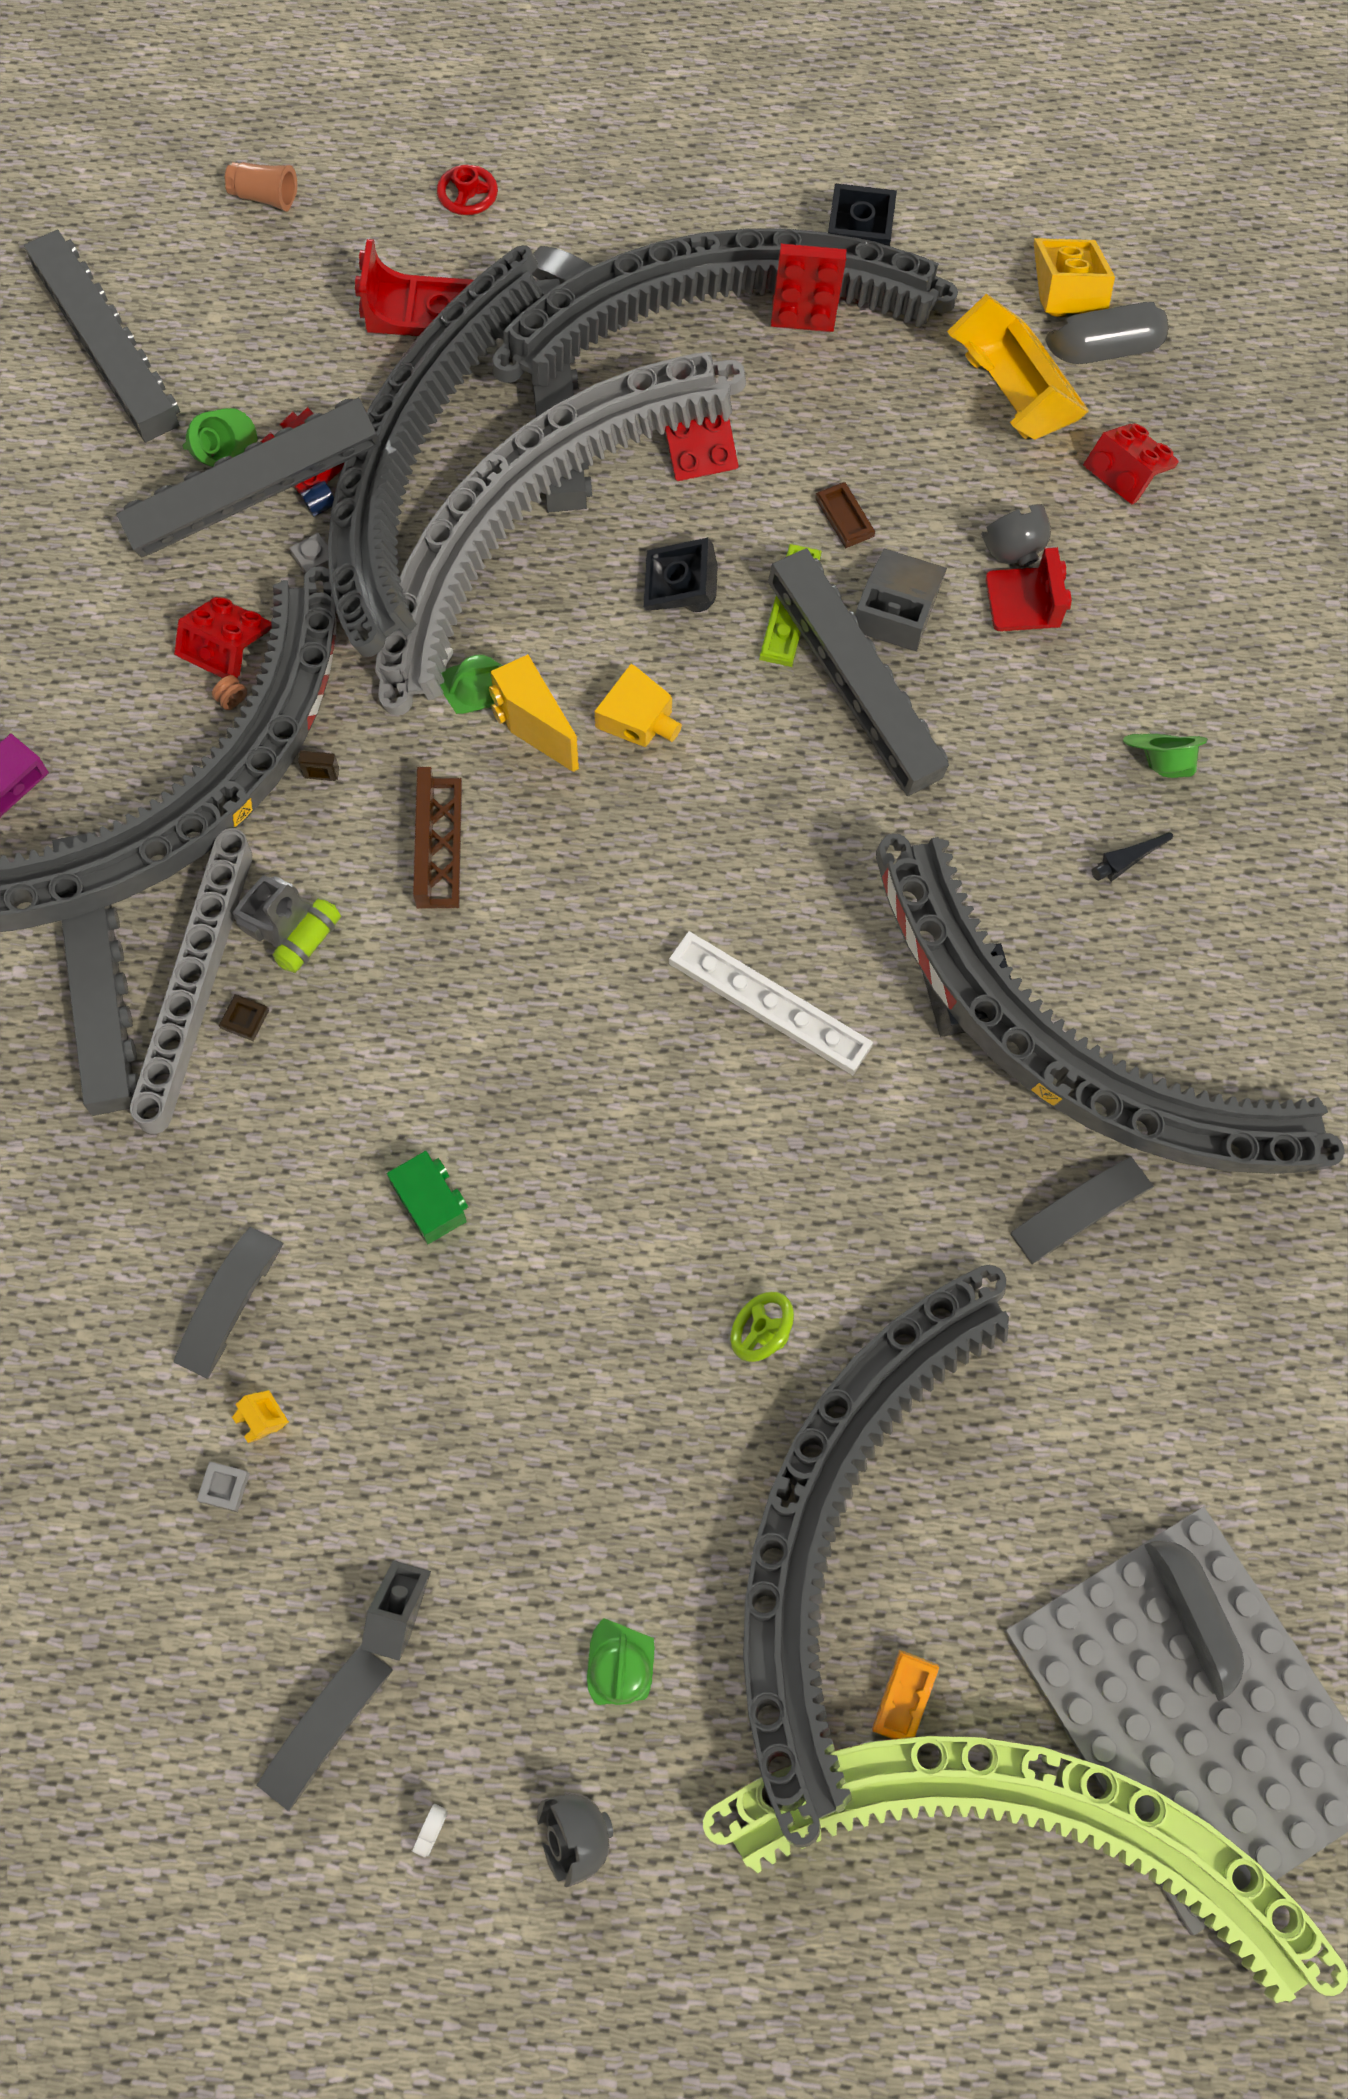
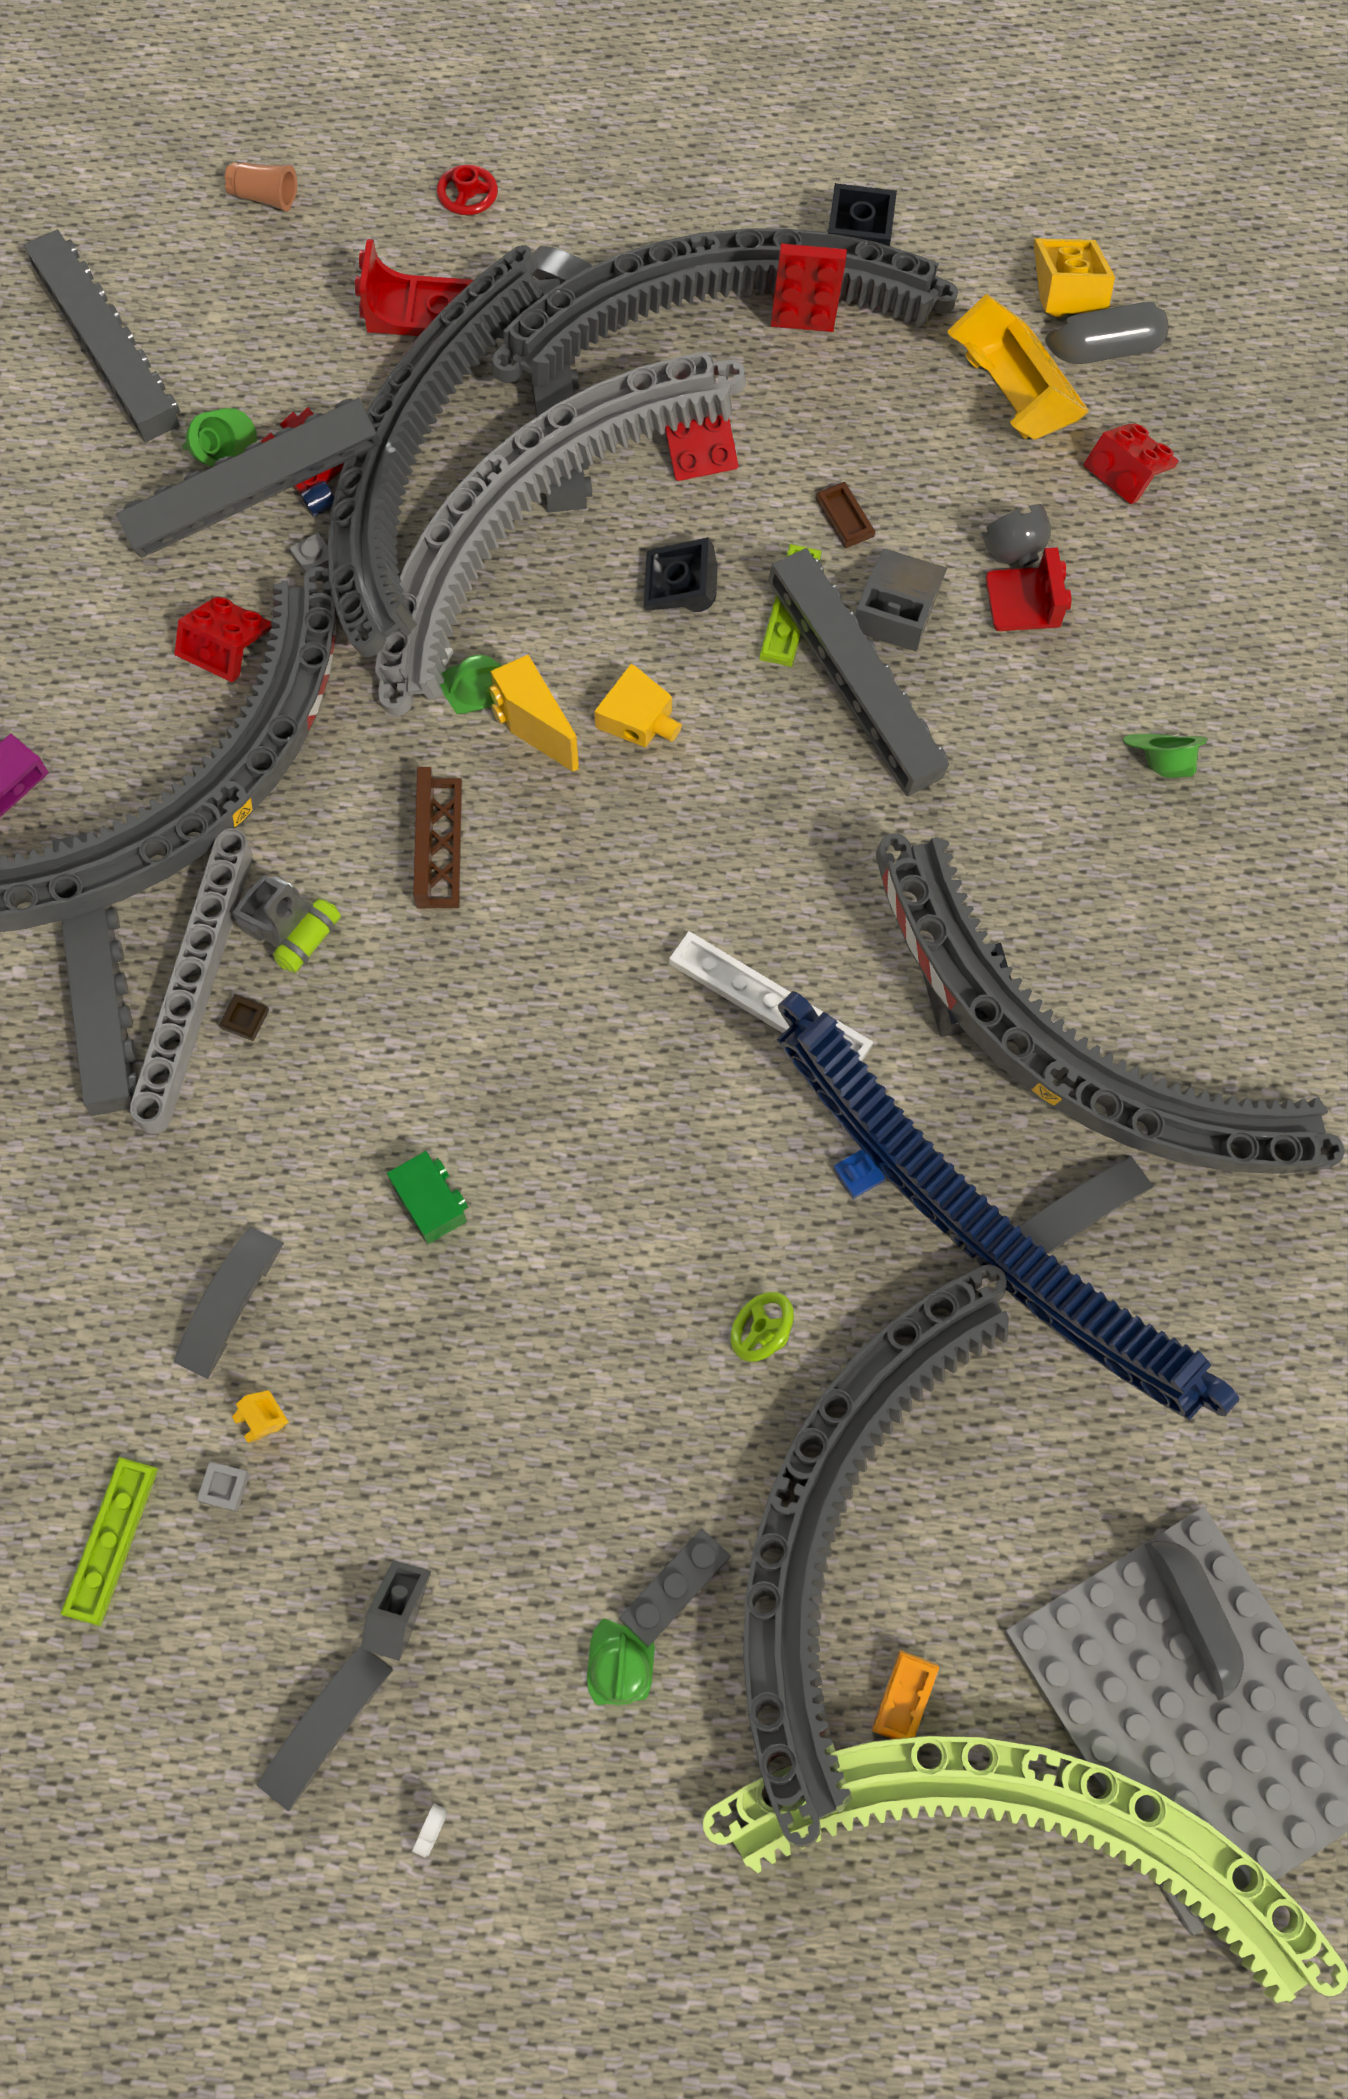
nougat bush [212,675,247,710] -> none
dark brown tile [298,751,339,781] -> none
dark grey cylinder [537,1793,613,1887] -> none
black piece [1092,832,1174,882] -> none
none -> lime tile [60,1457,158,1627]
none -> dark grey plate [619,1528,731,1648]
none -> dark blue gear [777,991,1240,1421]
none -> blue tile [833,1149,886,1199]

